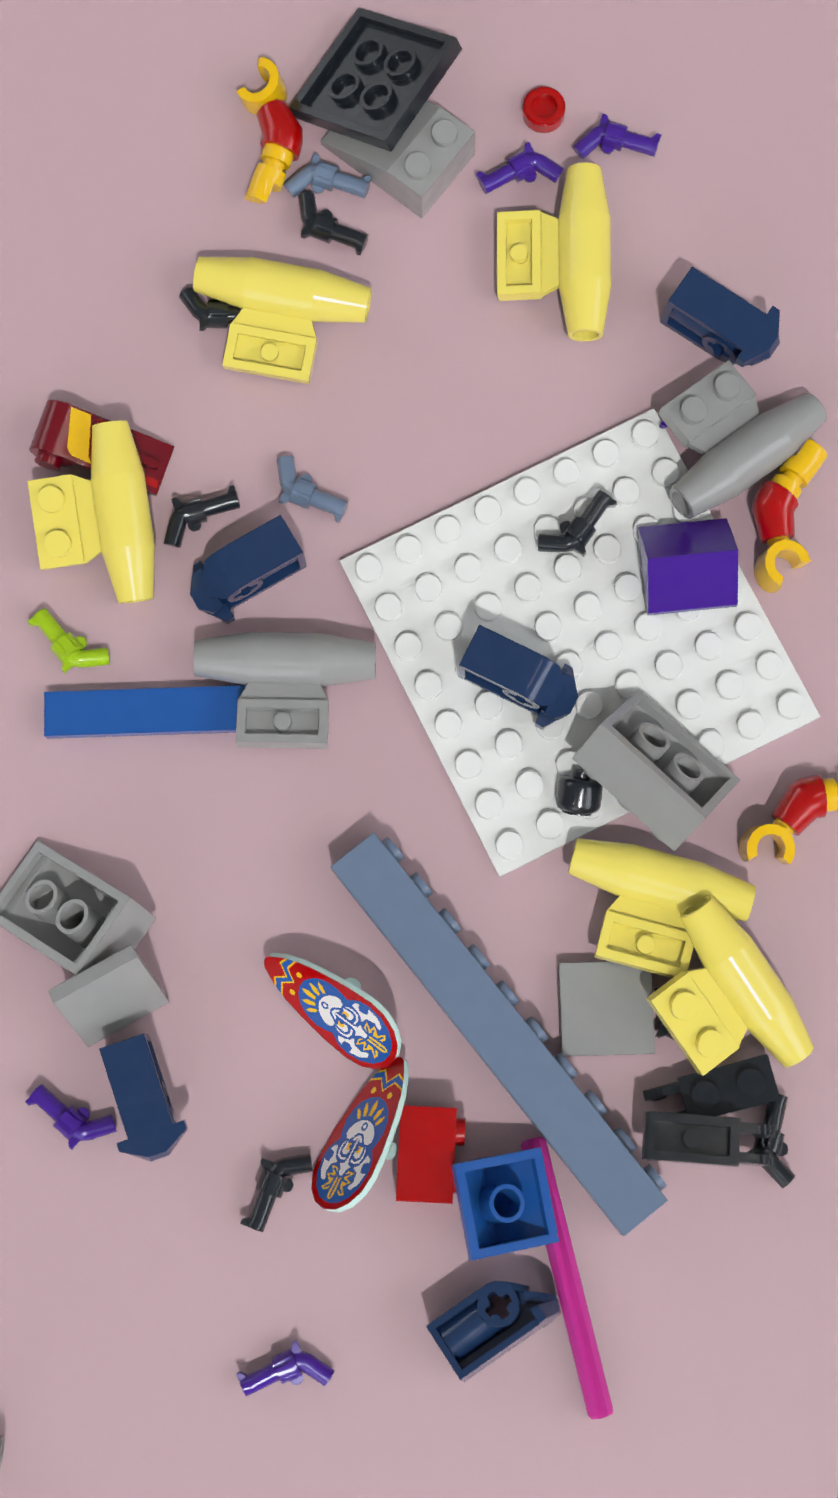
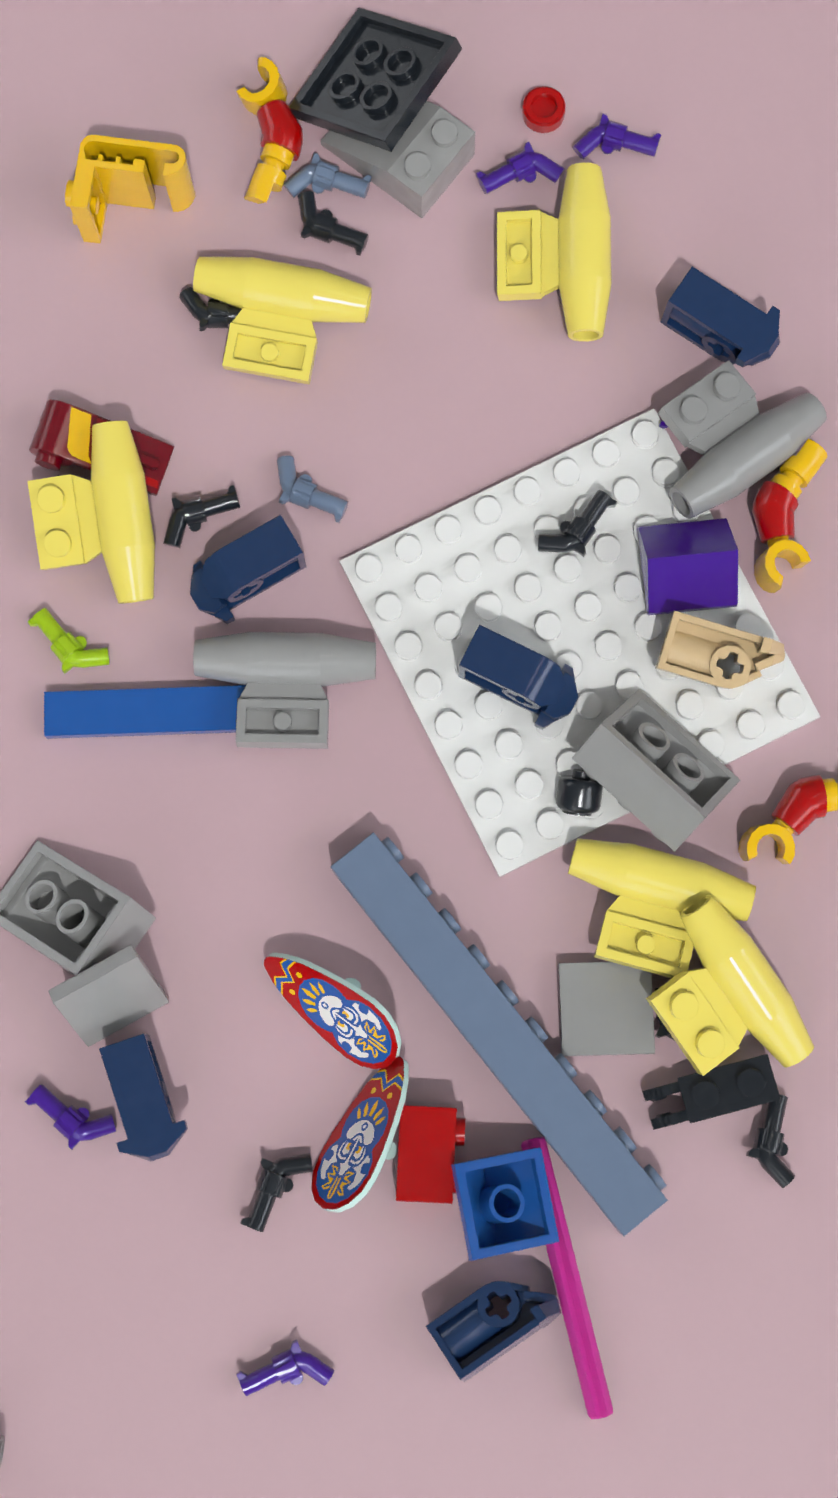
black hinge [642,1111,775,1167] -> none
none -> yellow piece [65,135,195,244]
none -> tan piece [655,611,785,689]

